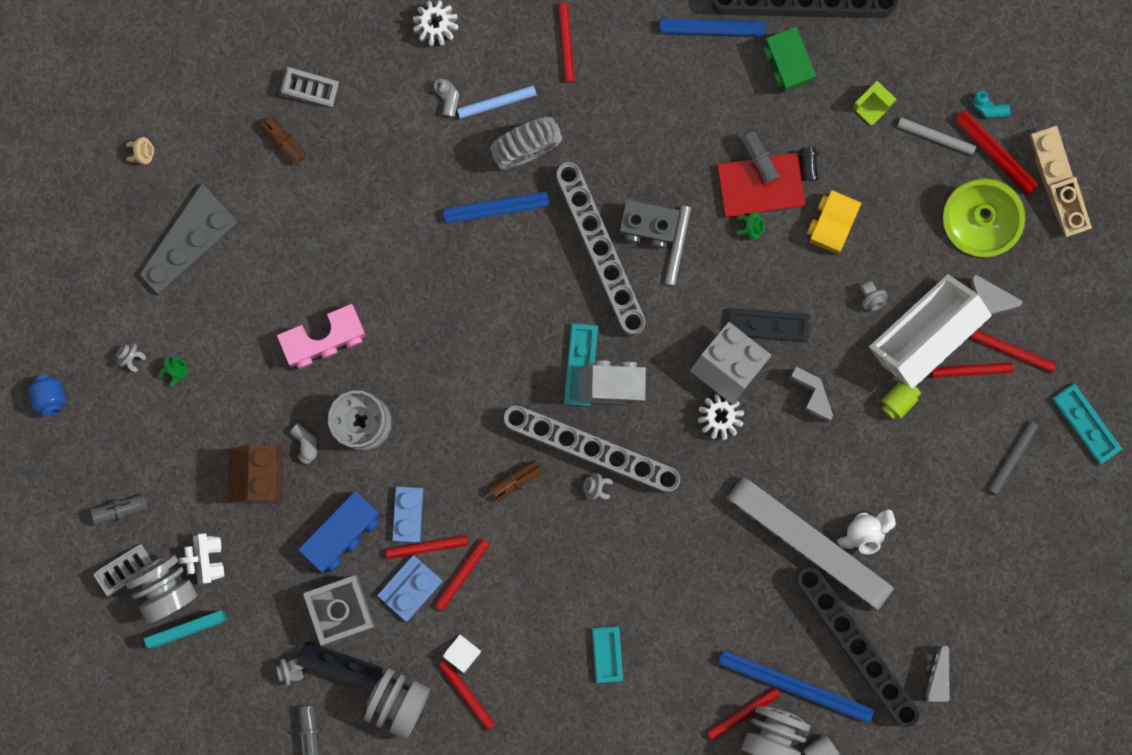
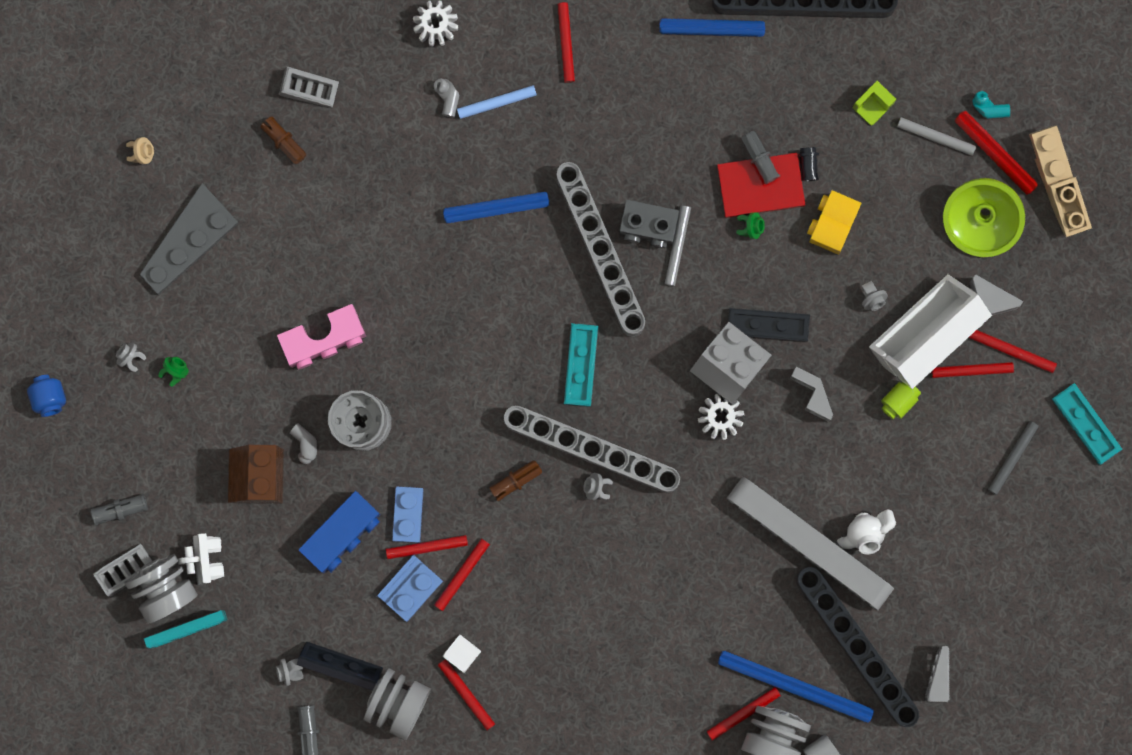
light grey brick [303,575,375,646] -> none
light grey gear [490,117,562,170] -> none
light grey brick [578,361,646,405] -> none
teal tile [592,626,623,683] -> none
green brick [763,27,816,93] -> none

